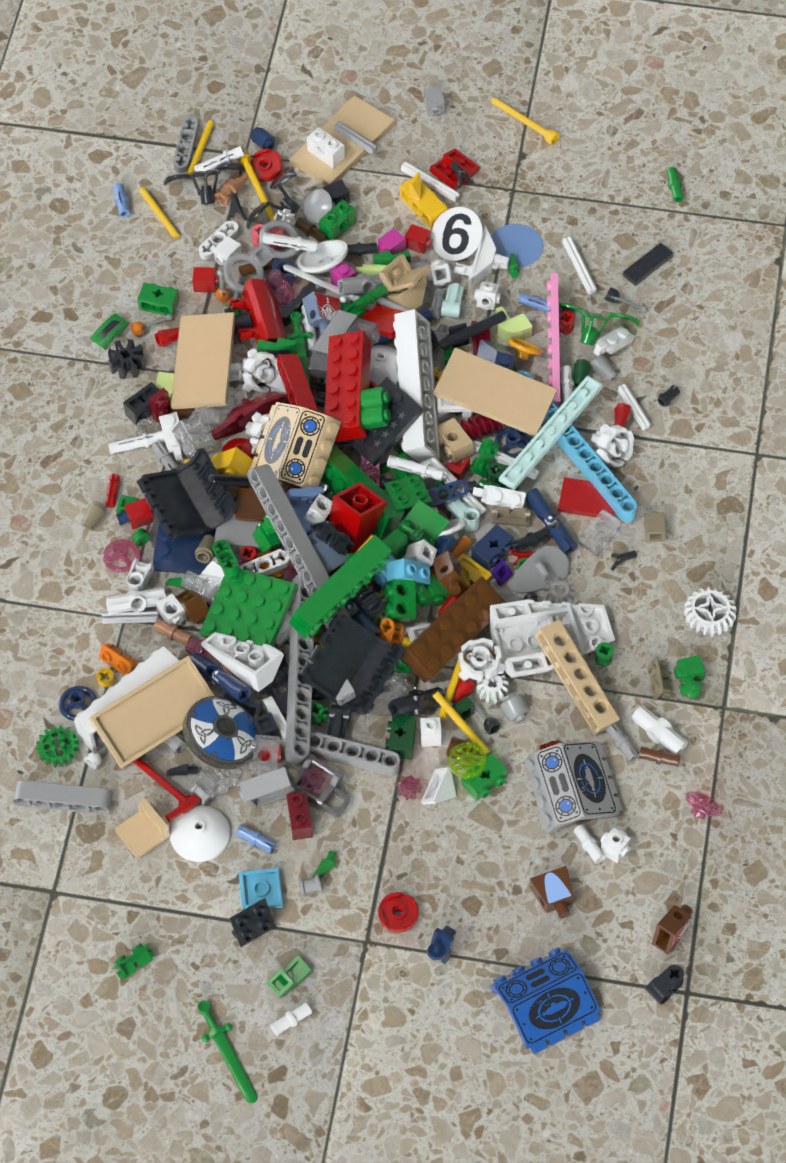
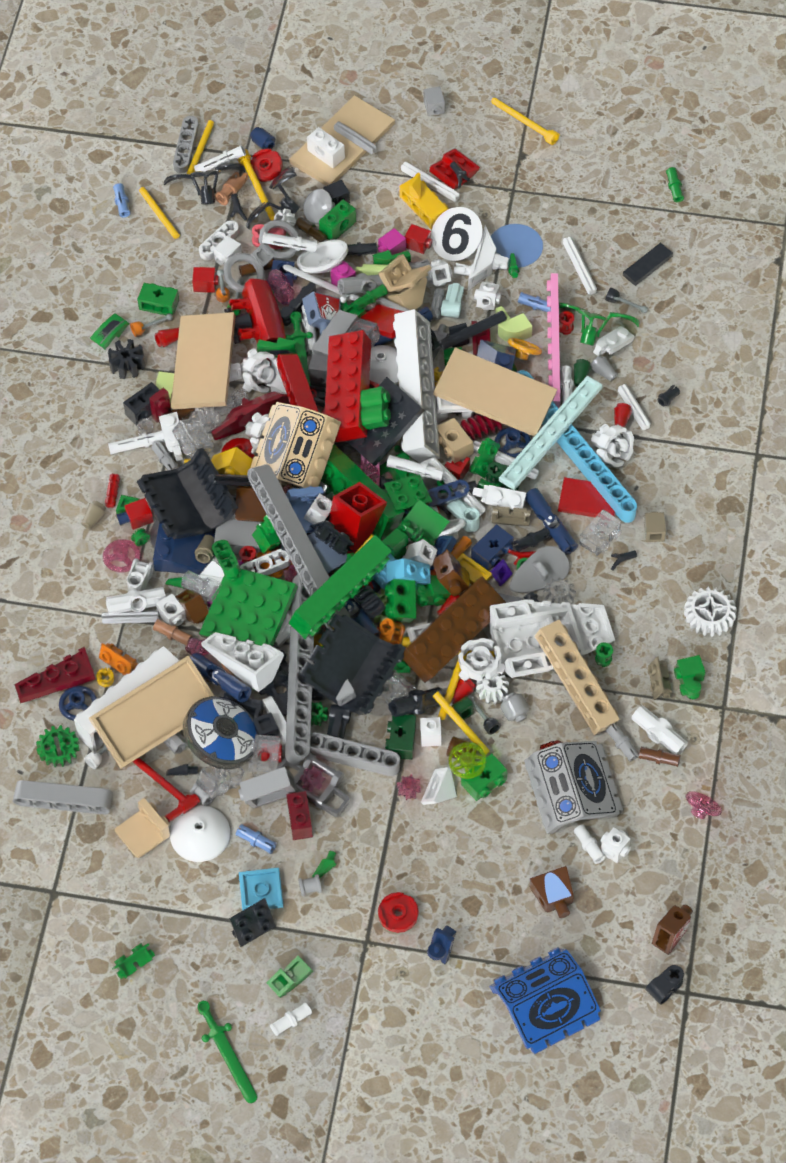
none -> dark red wing [14,647,96,704]

